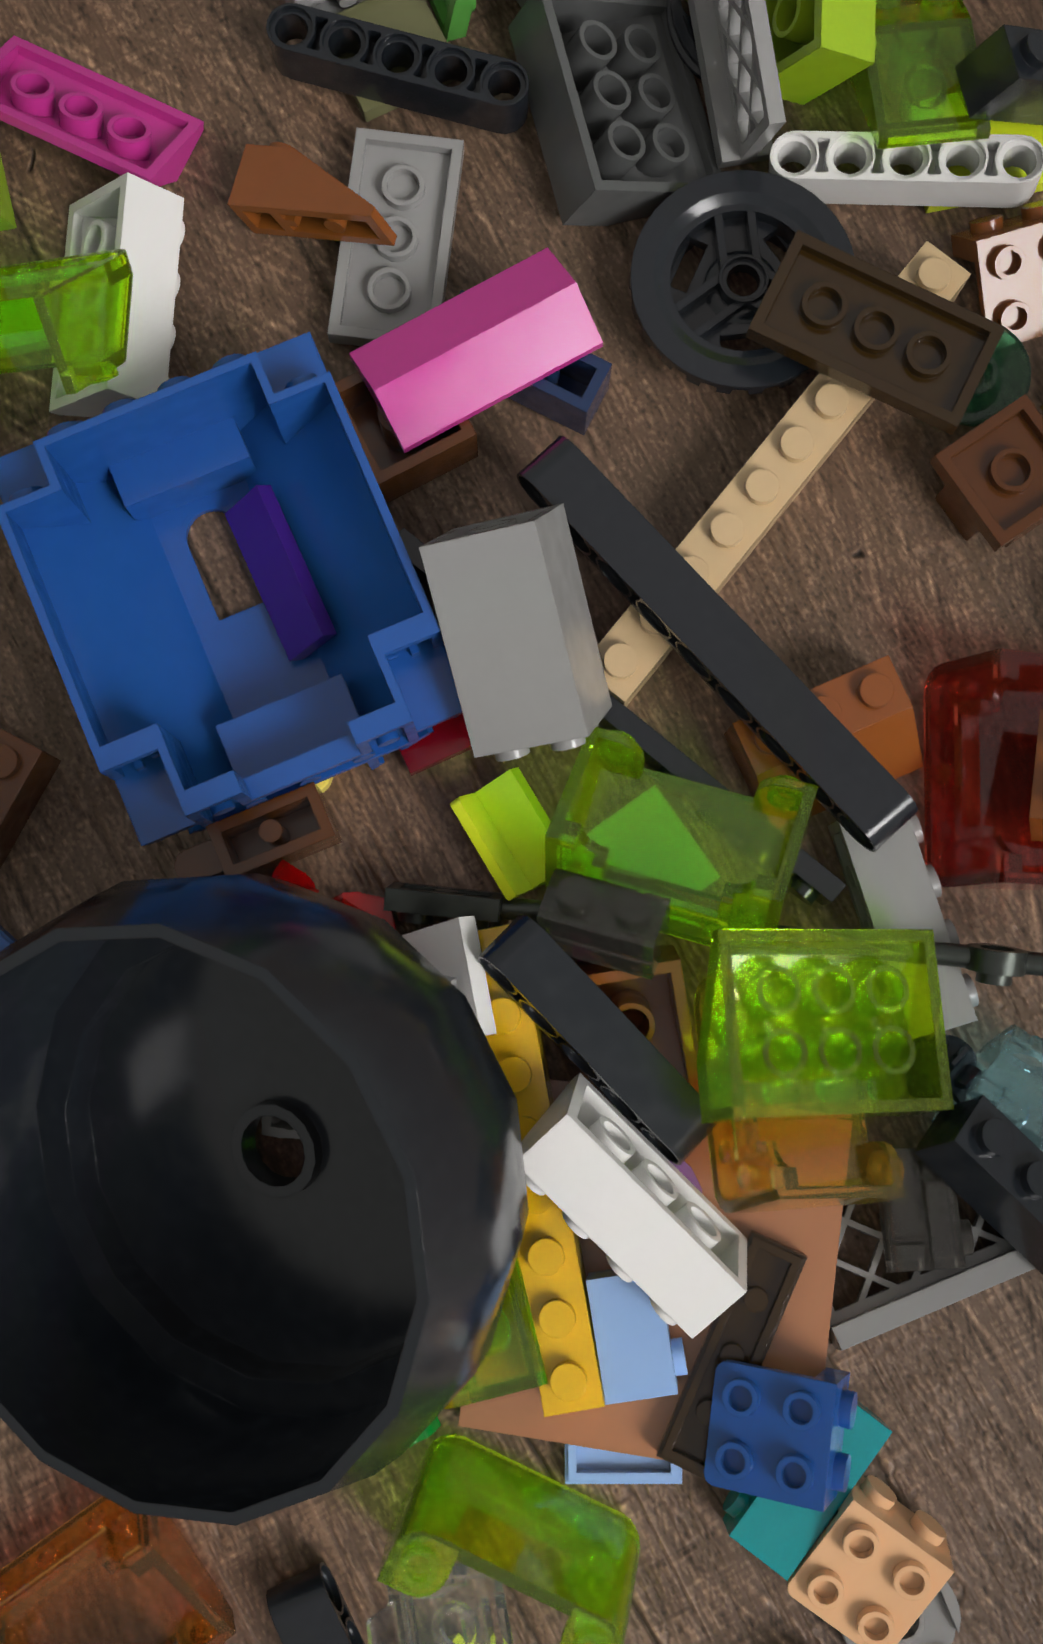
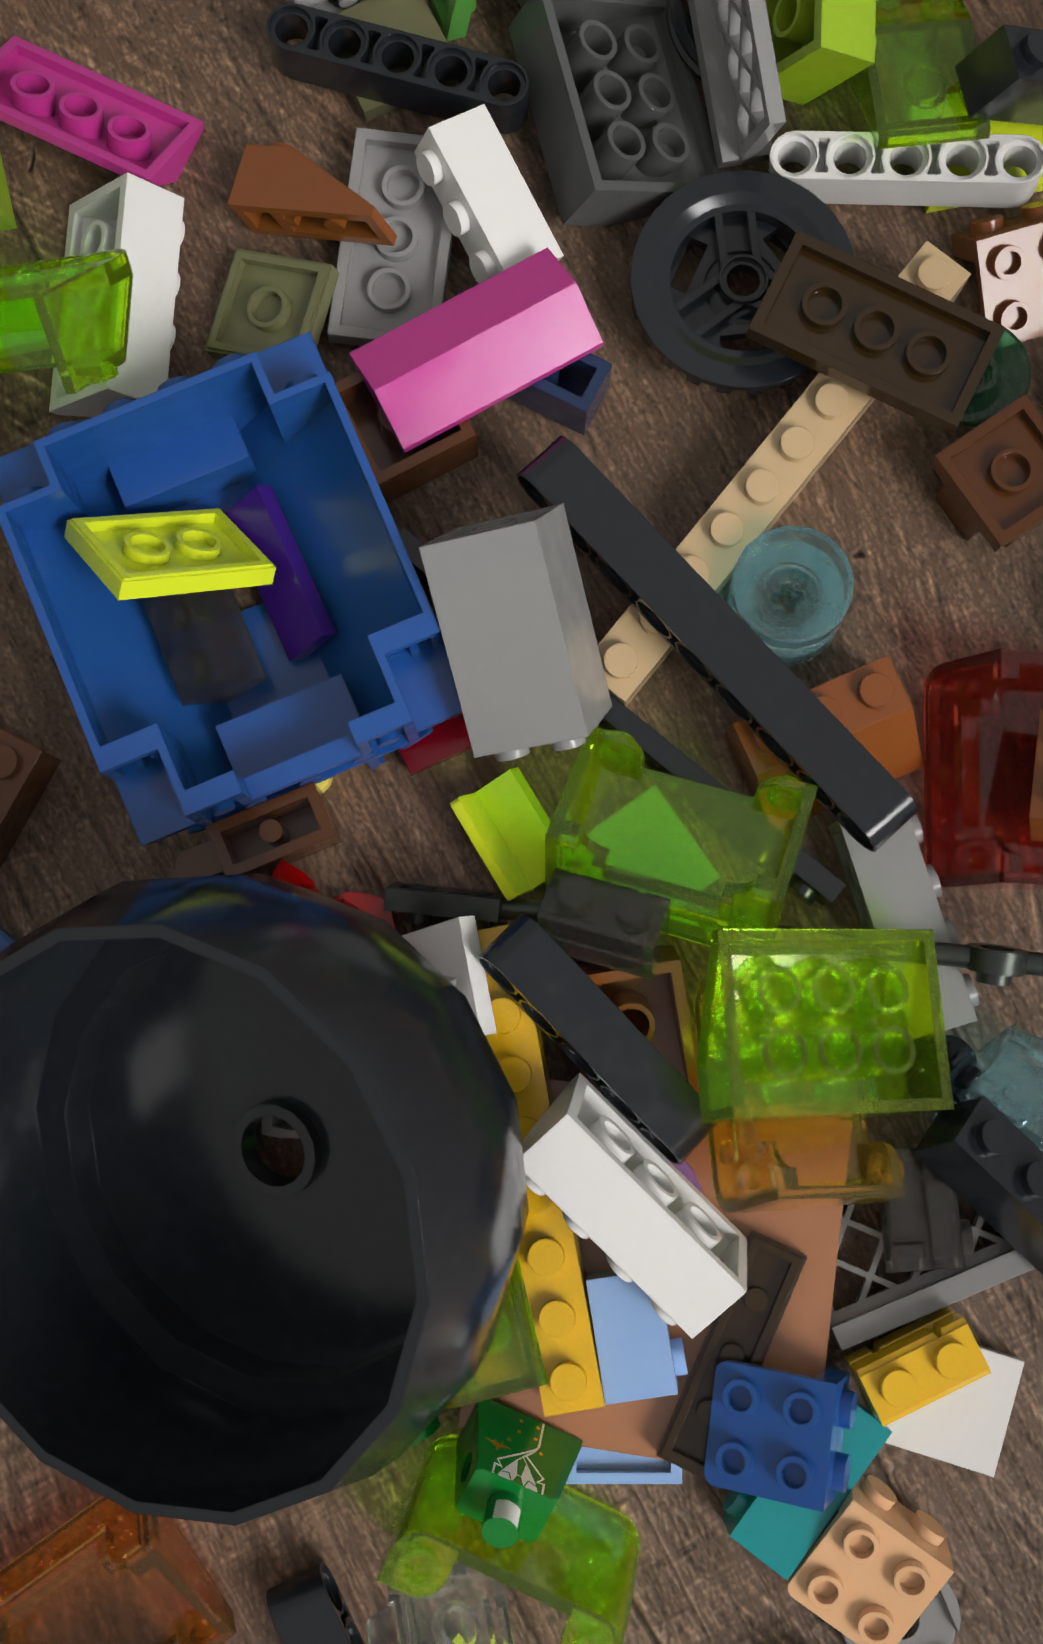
none -> neon yellow tile [64,508,276,601]
none -> clear smoke brick [143,589,267,706]
none -> olive tile [204,248,339,359]
none -> white brick [414,104,564,284]
none -> green torso [455,1395,583,1548]
none -> clear light blue wheel [727,525,854,667]
none -> yellow brick [844,1306,991,1427]
none -> white tile [885,1323,1025,1477]

